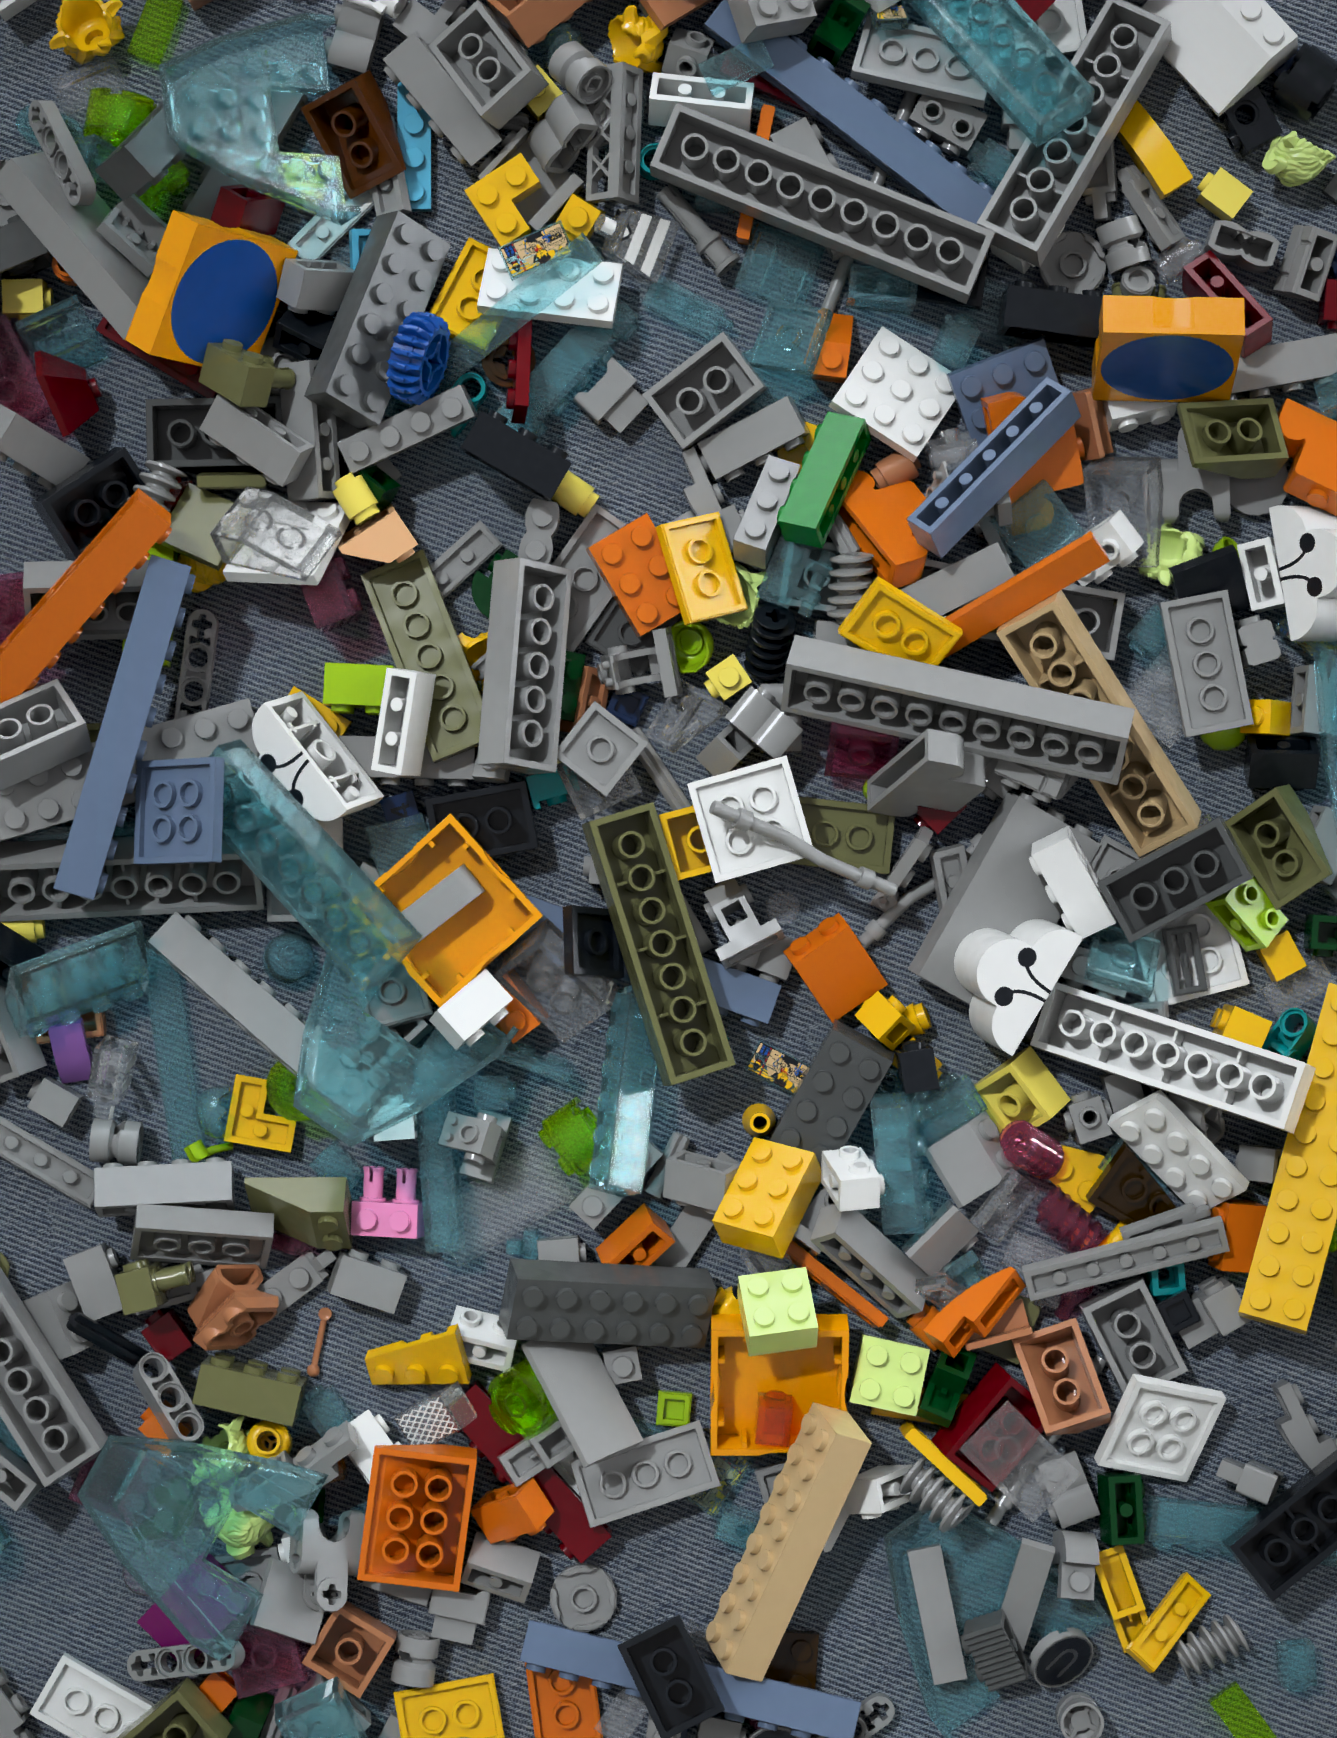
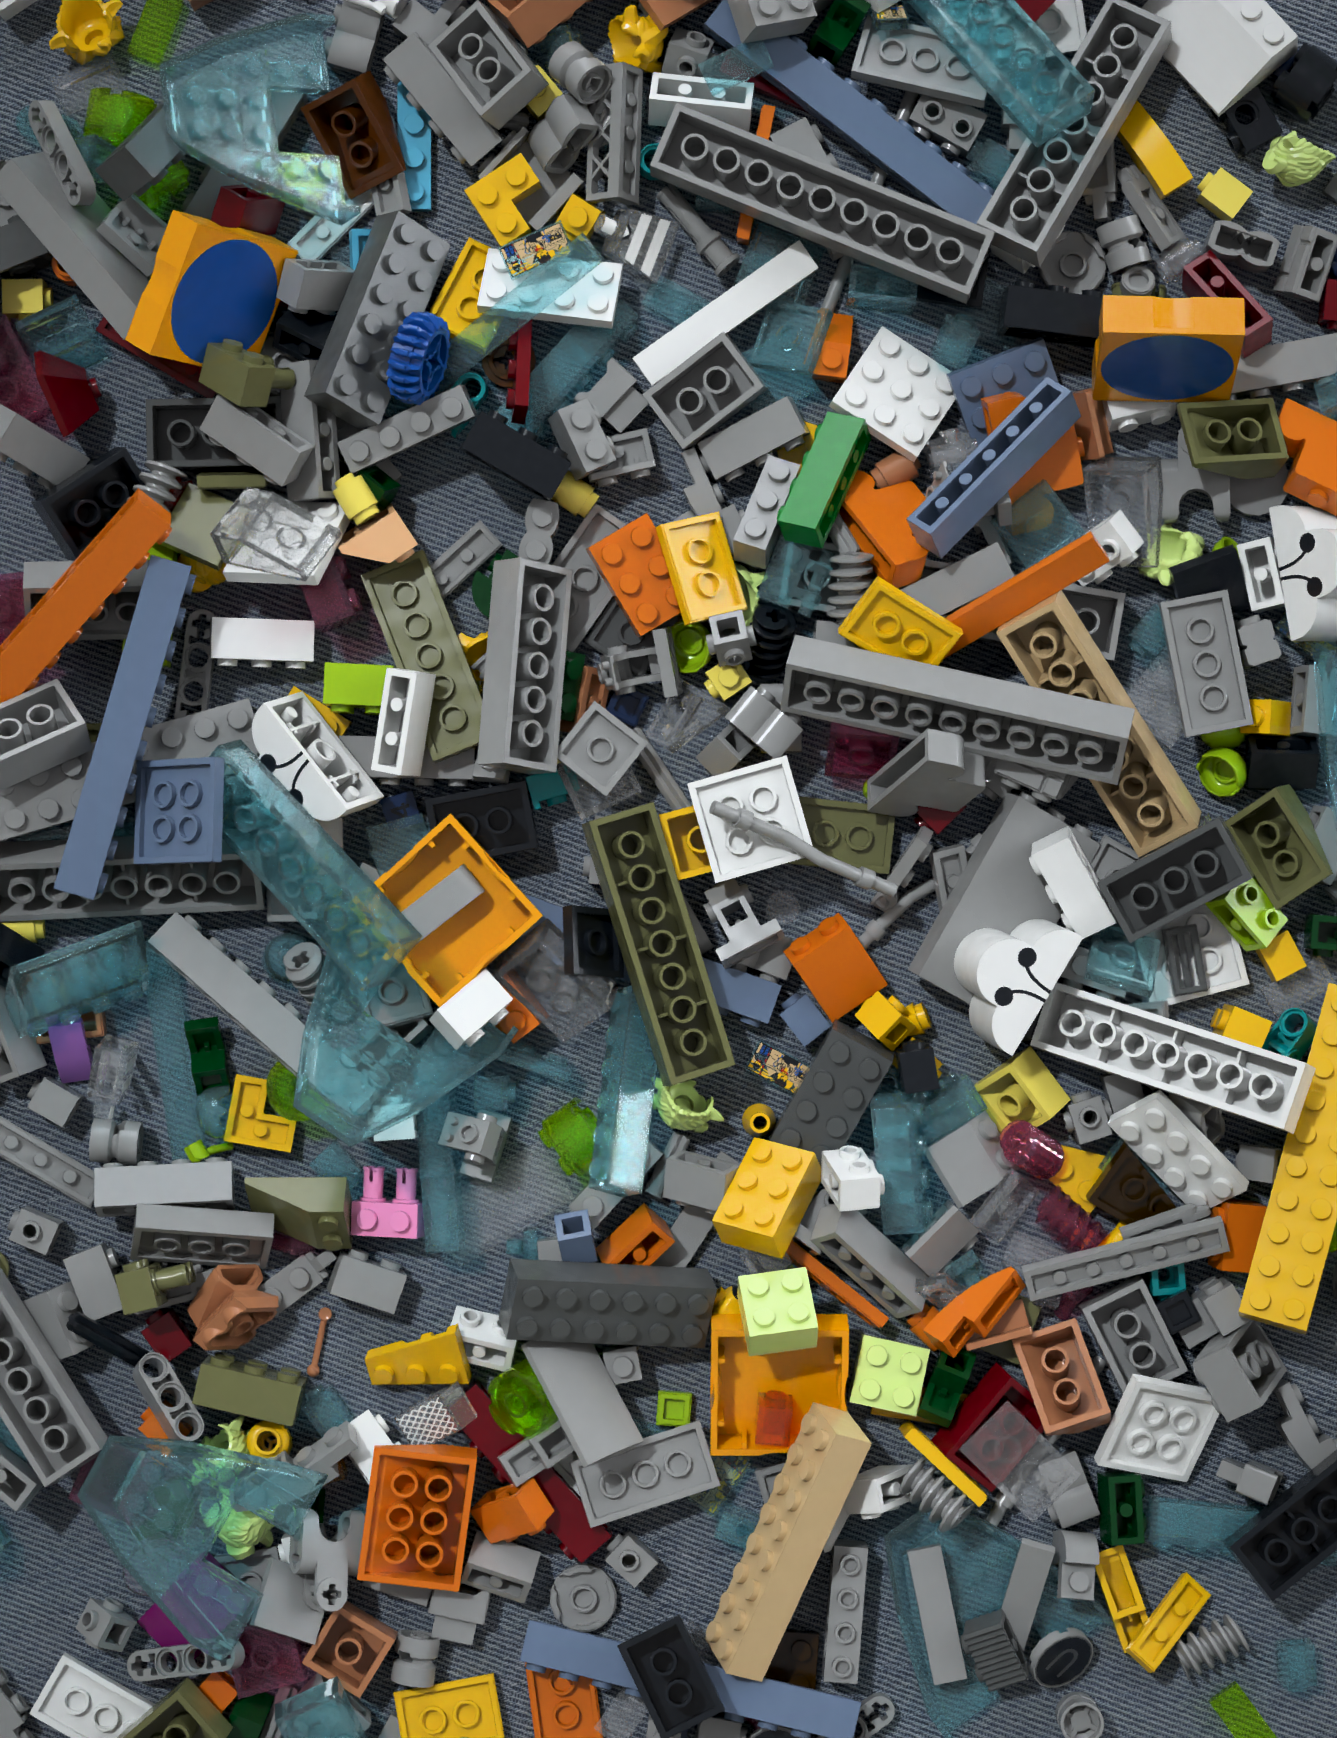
none -> light grey brick [7,1205,64,1255]
none -> light grey brick [76,1597,137,1652]
none -> dark green slope [184,1016,231,1096]
none -> white brick [210,617,315,669]
none -> light grey piece [283,942,347,1014]
none -> light grey brick [547,398,616,481]
none -> sand blue brick [554,1209,598,1262]
none -> light grey bracket [589,428,656,488]
none -> light grey brick [605,1529,658,1588]
none -> white tile [632,240,819,386]
none -> yellowish green hair [649,1077,724,1133]
none -> light grey brick [705,610,757,667]
none -> sand blue brick [778,992,831,1047]
none -> light grey brick [822,1539,868,1684]
none -> light grey brick [1192,1320,1287,1423]
none -> lime hair [1196,747,1247,797]

